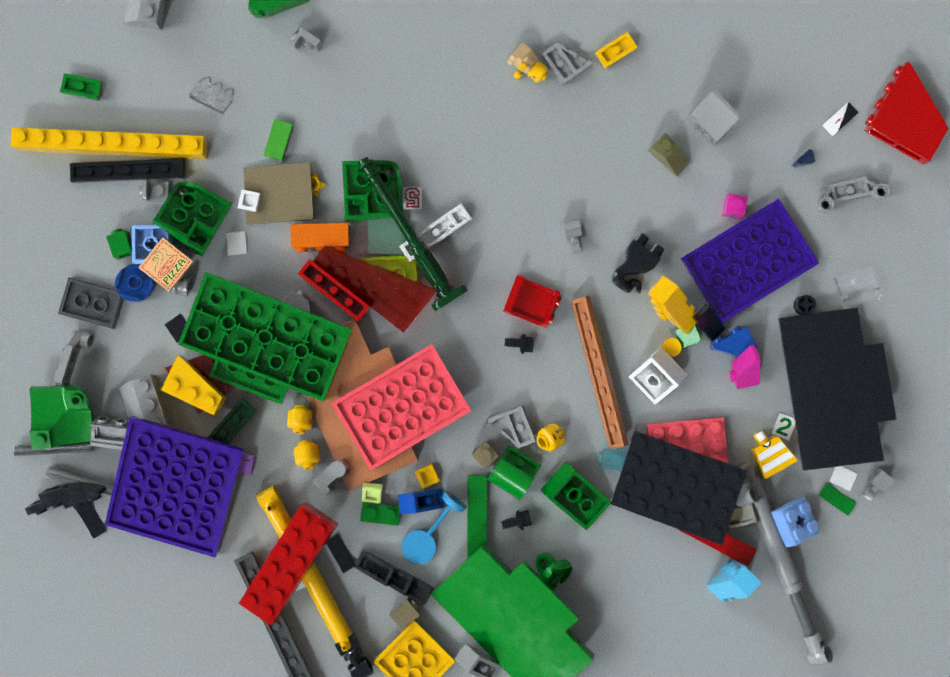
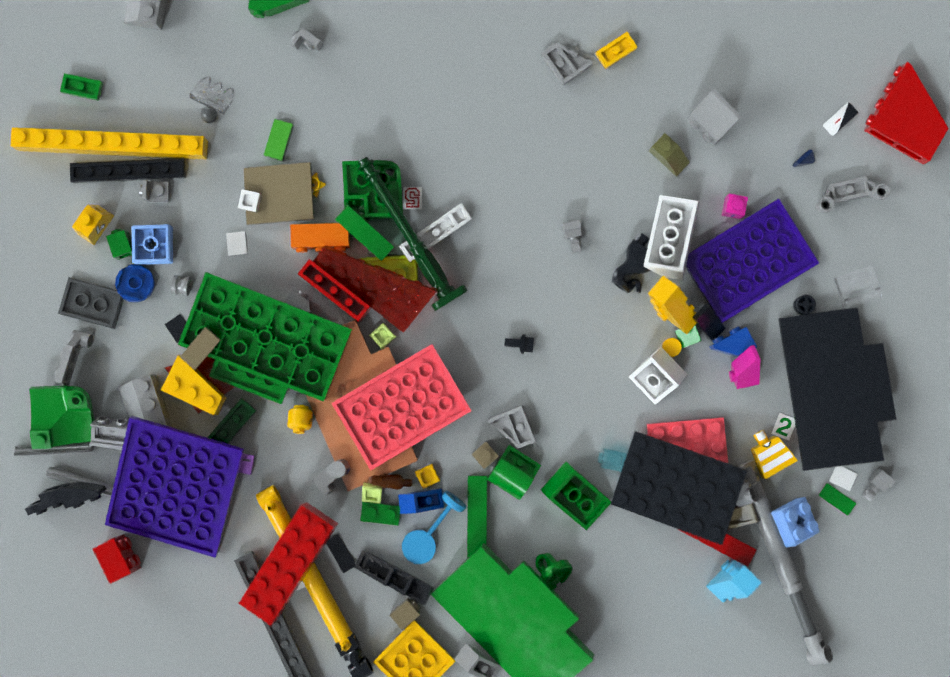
black sticker [75,500,106,538] -> none
light nougat tile [138,238,194,292] -> none
green slope [153,181,232,257] -> none
yellow head [294,440,320,470] -> none
black piece [501,510,532,530] -> none
red panel [503,275,562,328] -> none
piece [507,42,548,83] -> none
yellow head [537,423,566,452] -> none
nougat plate [571,296,629,449] -> none
none -> yellow torso [72,204,114,245]
none -> red brick [92,534,141,584]
none -> dark tan tile [180,327,221,370]
none -> dark grey hinge [201,108,217,123]
none -> green slope [335,205,394,261]
none -> reddish brown piece [368,474,412,490]
none -> yellowish green tile [369,323,396,349]
none -> white slope [644,195,698,280]

